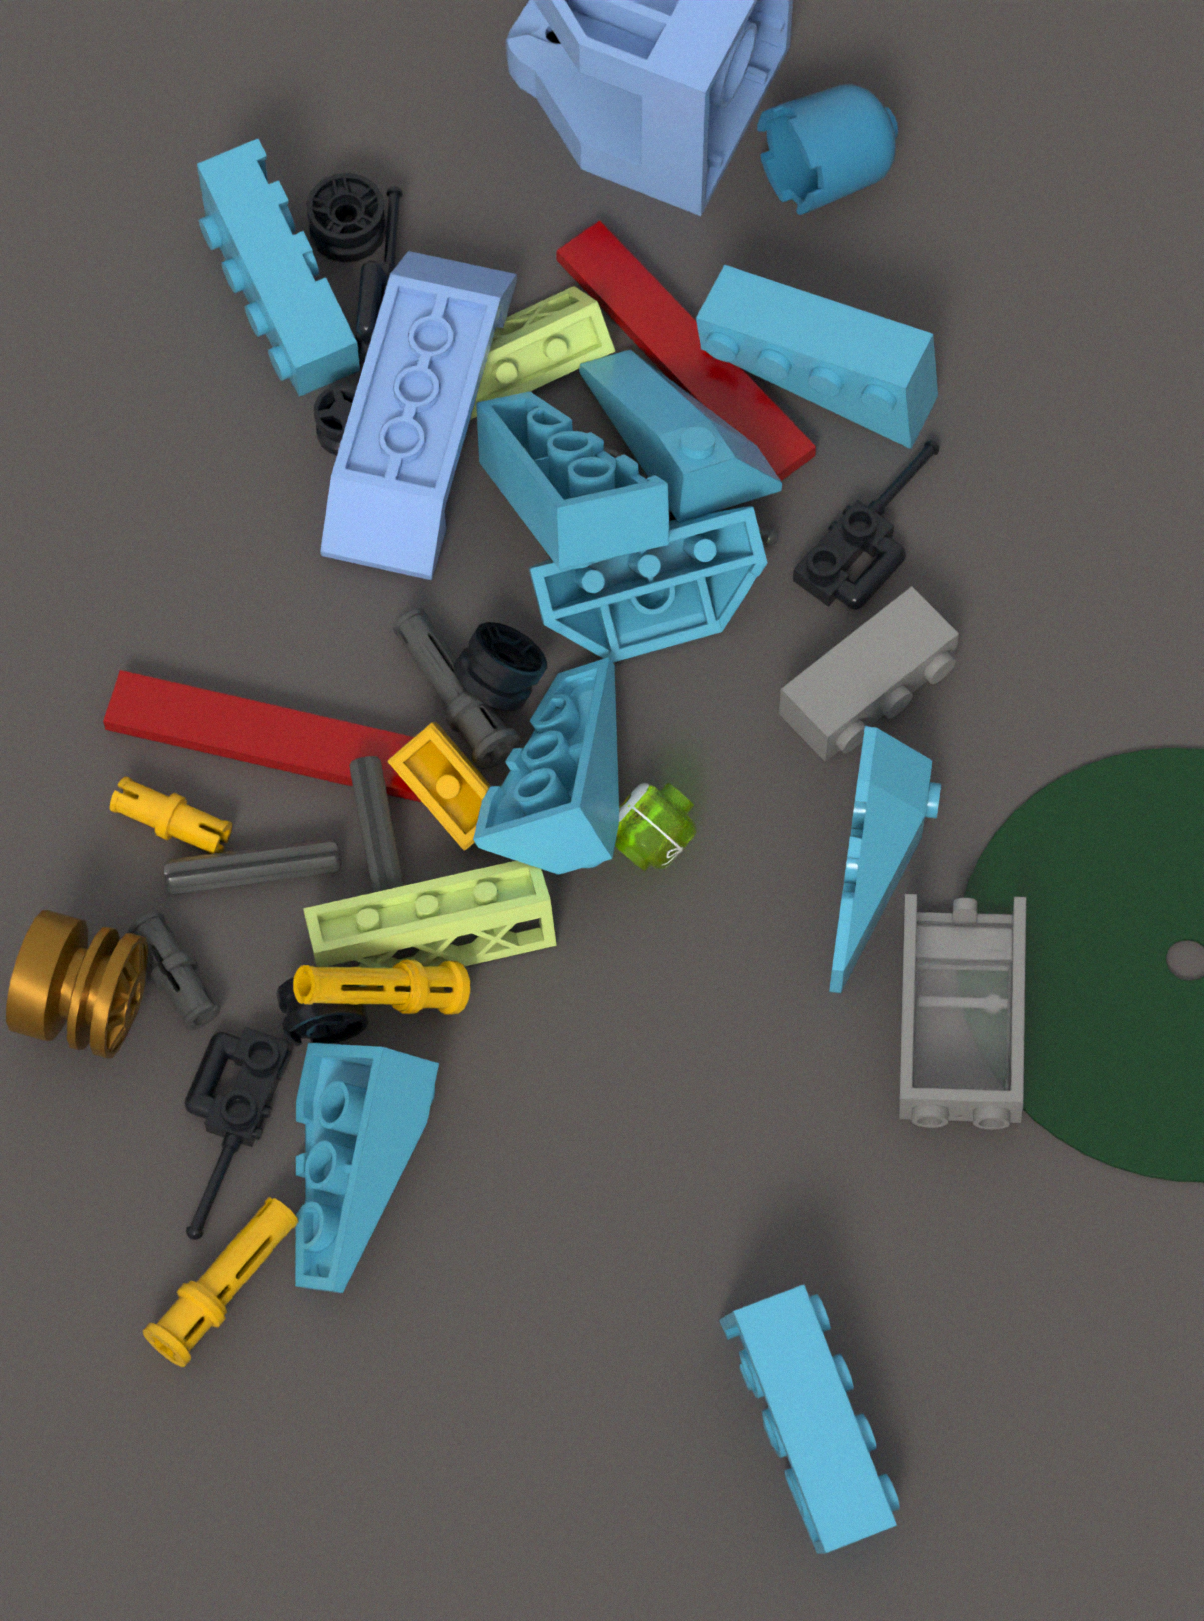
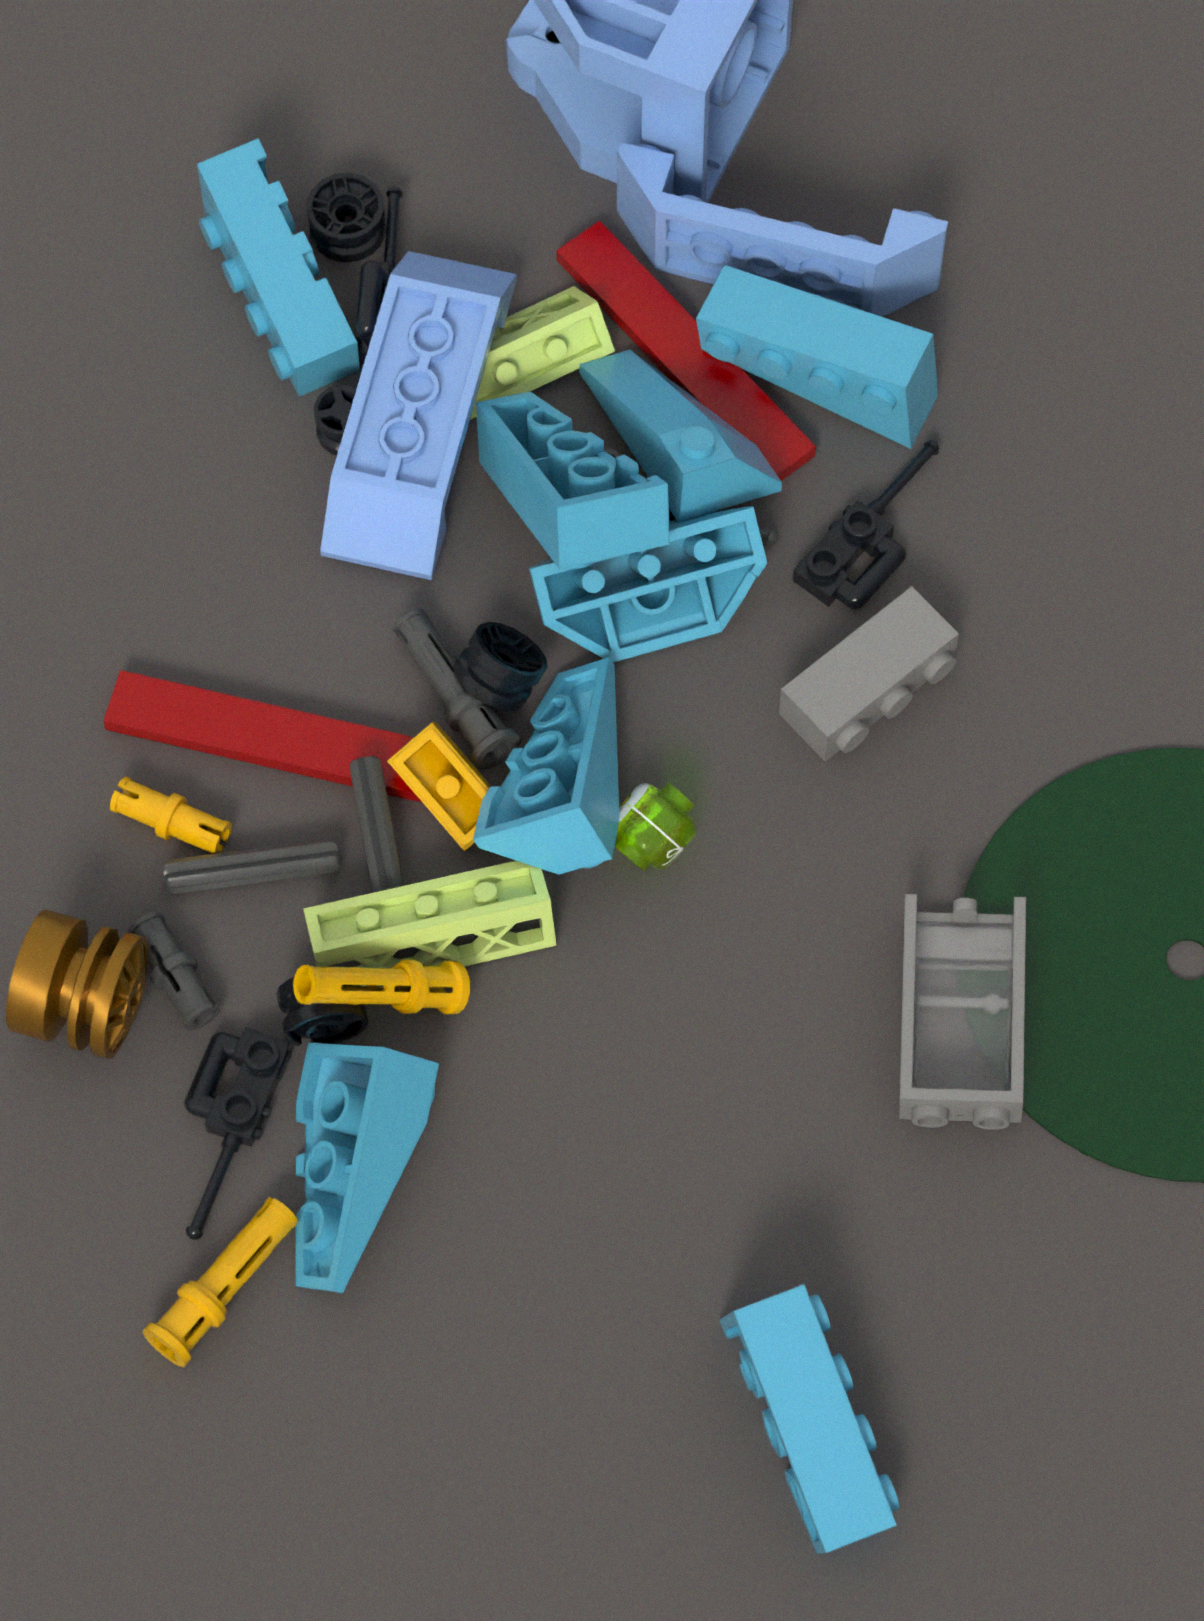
dark azure cylinder [757,84,898,215] -> none
medium azure wedge [829,726,941,993] -> none
none -> light blue slope [617,142,948,317]

